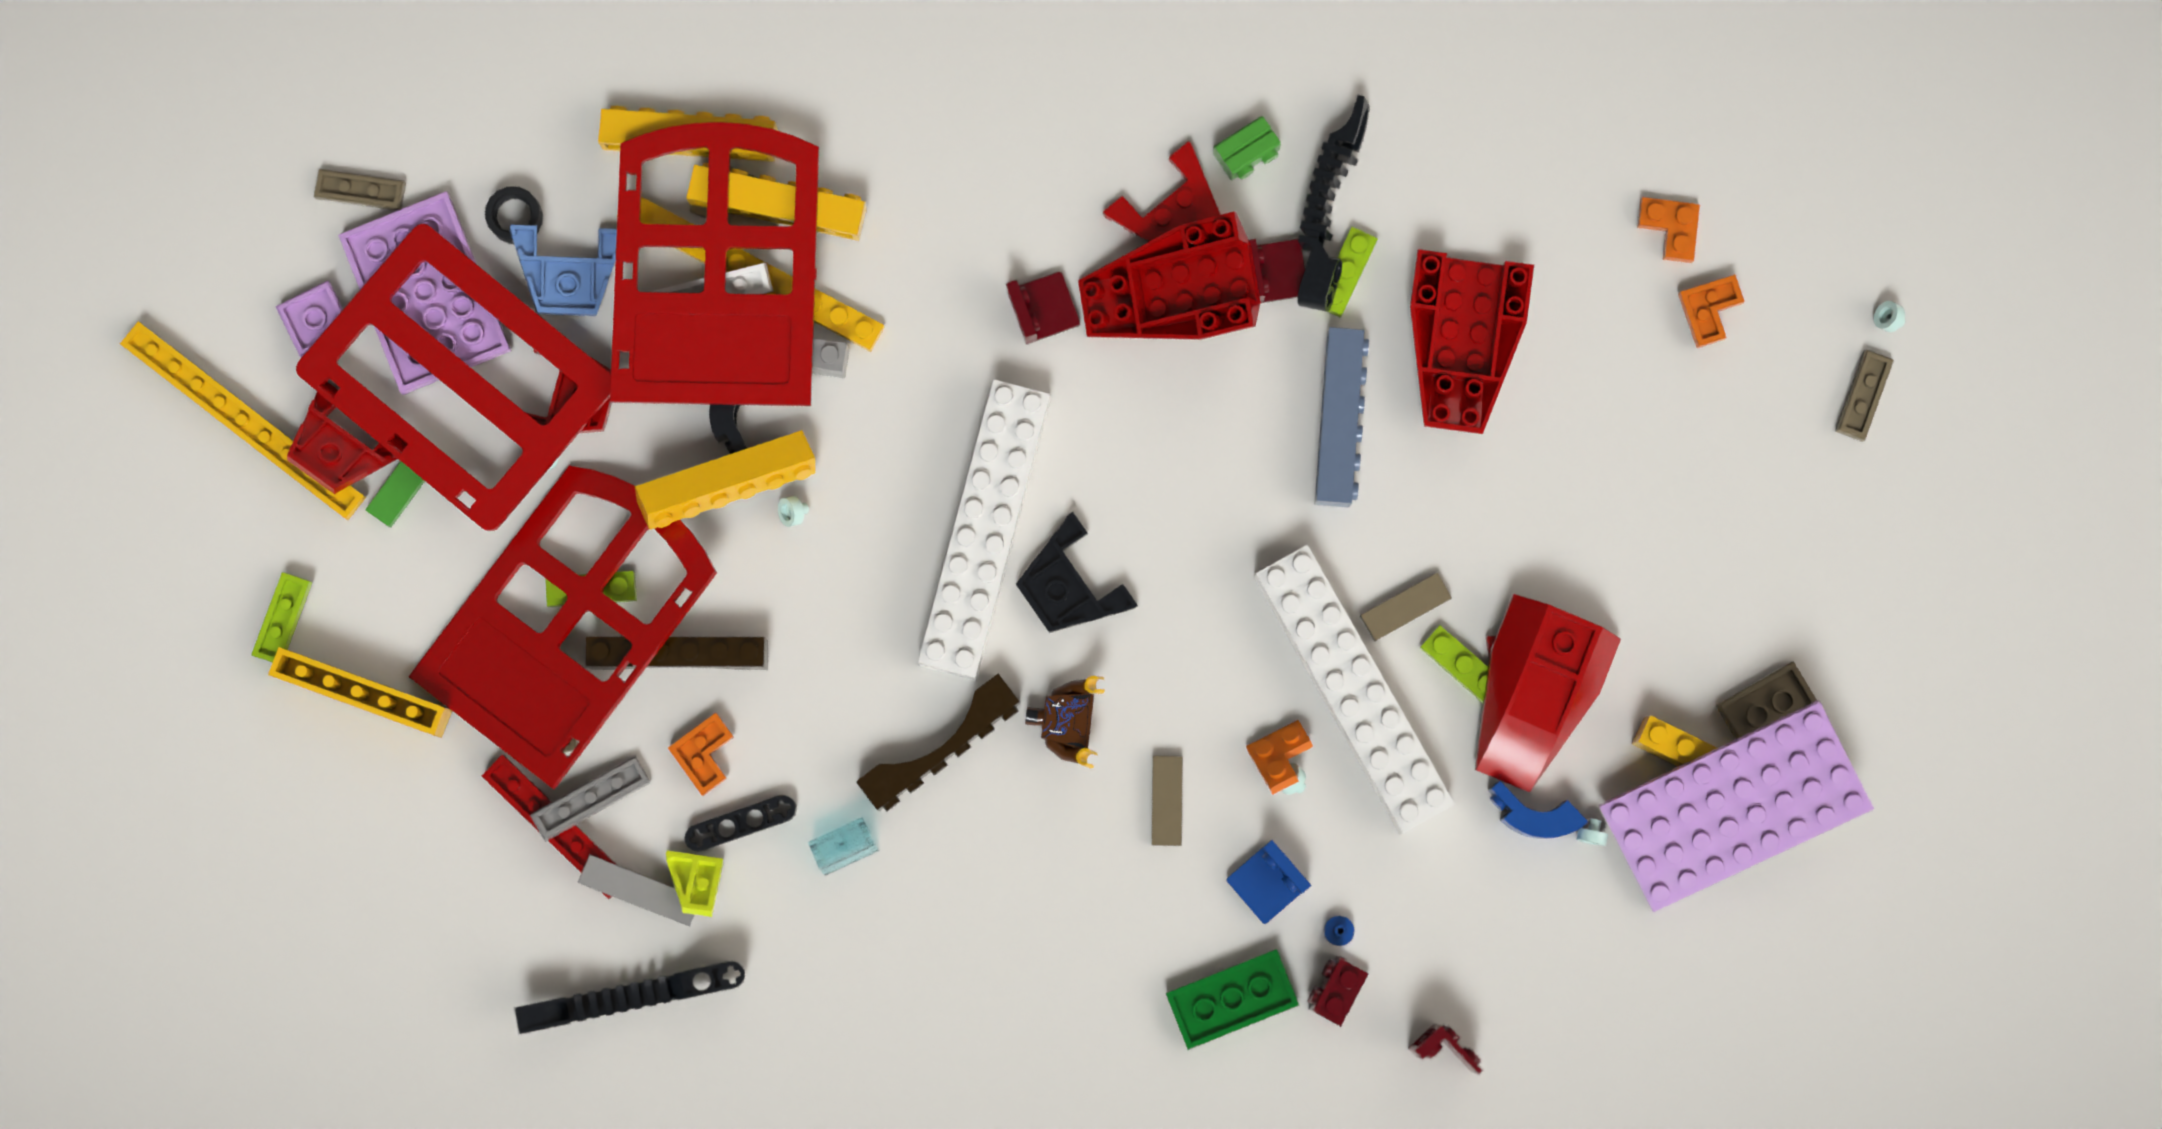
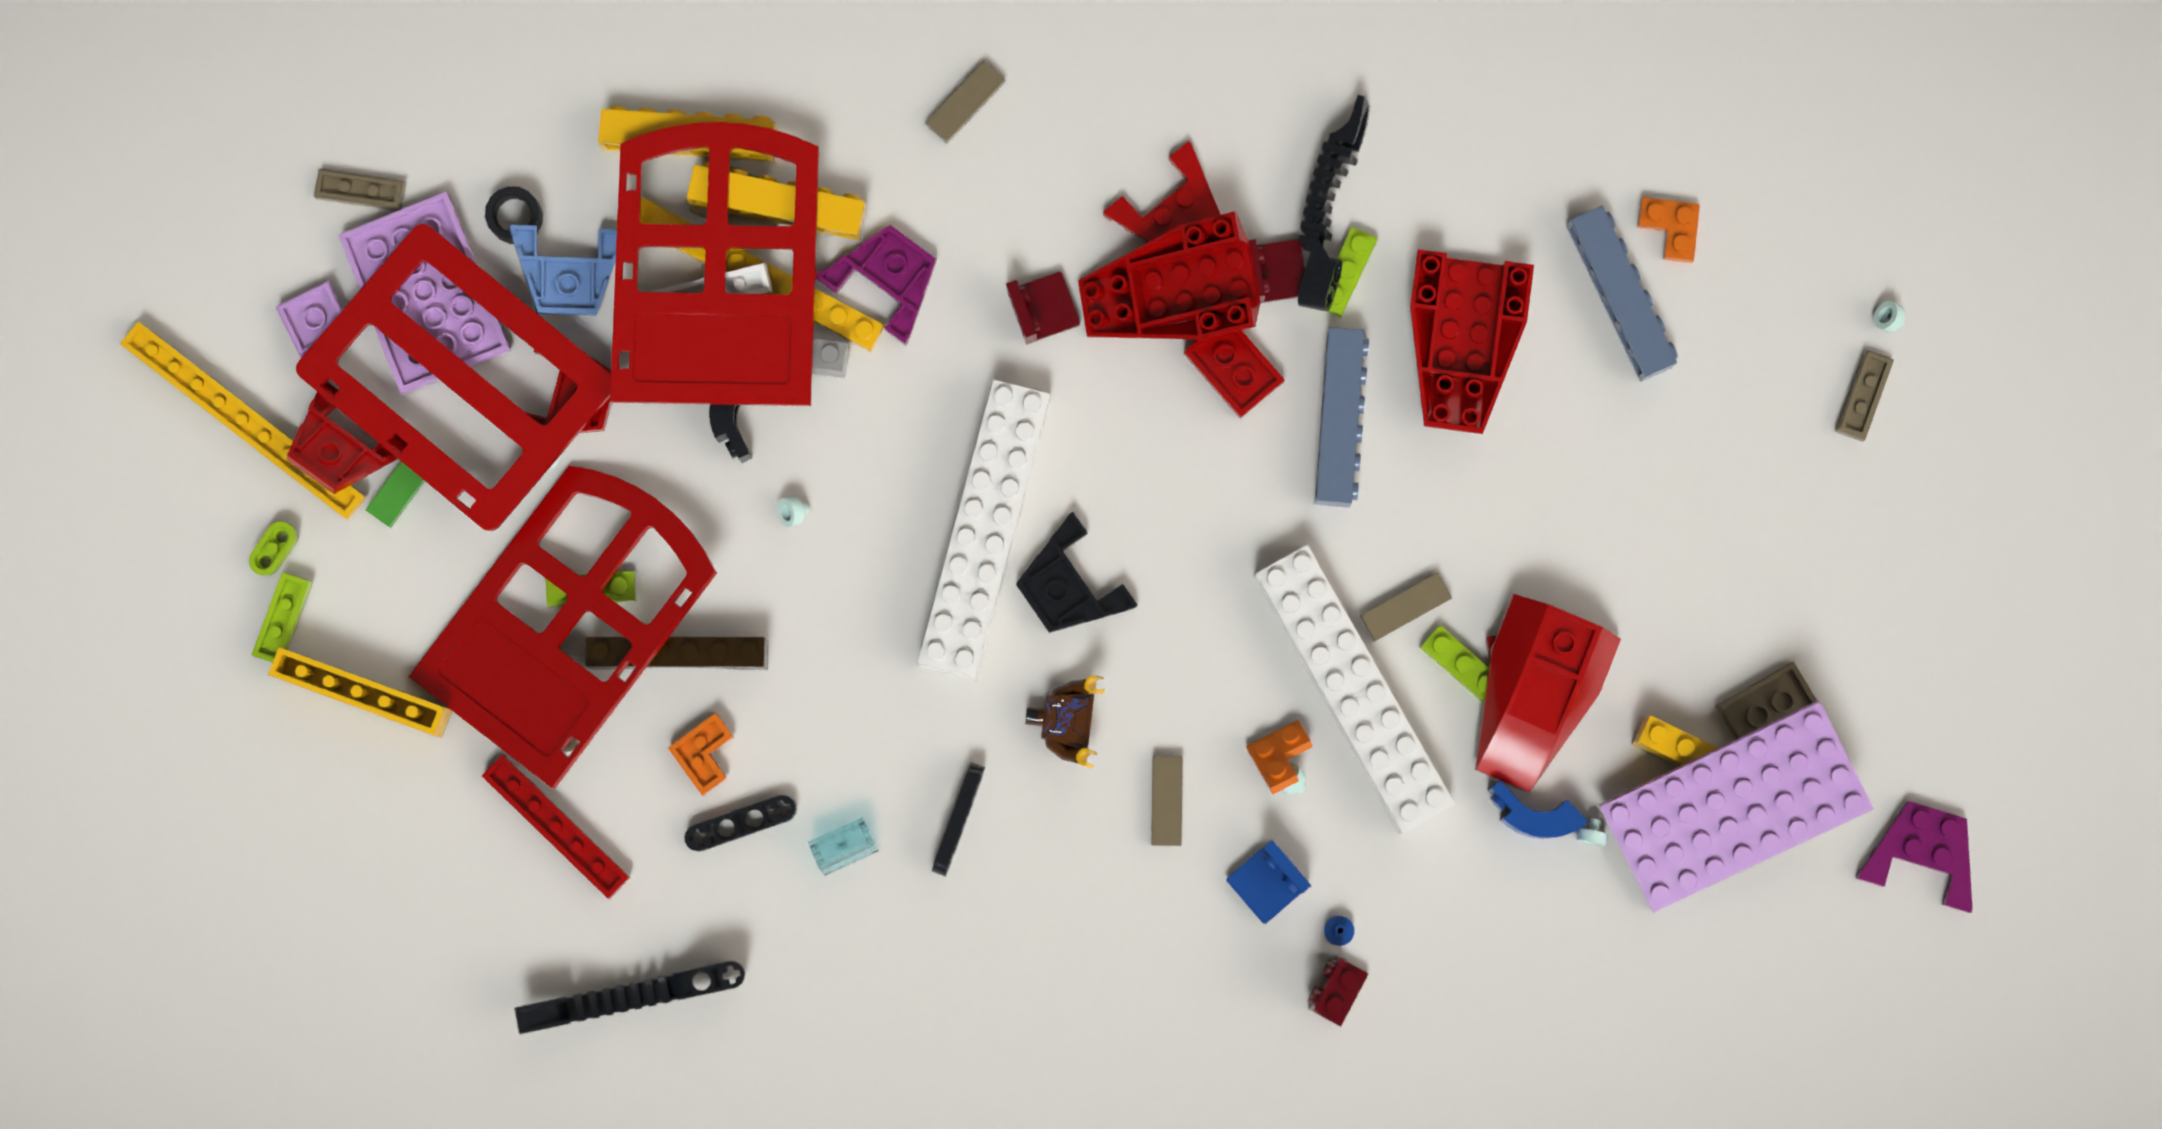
light grey tile [530,756,650,842] -> none
light grey tile [578,854,694,927] -> none
yellow brick [635,430,816,530] -> none
neon yellow wing [666,850,723,917] -> none
dark brown arch [856,674,1020,812] -> none
green plate [1165,949,1299,1050] -> none
bright green brick [1213,116,1281,180] -> none
dark red bracket [1408,1024,1483,1075] -> none
orange plate [1678,275,1745,348] -> none
none -> lime plate [249,521,298,576]
none -> magenta wing [817,225,937,346]
none -> dark tan tile [925,61,1006,144]
none -> black beam [932,762,985,877]
none -> red plate [1183,330,1285,419]
none -> sand blue brick [1566,206,1678,382]
none -> magenta wing [1856,801,1973,913]

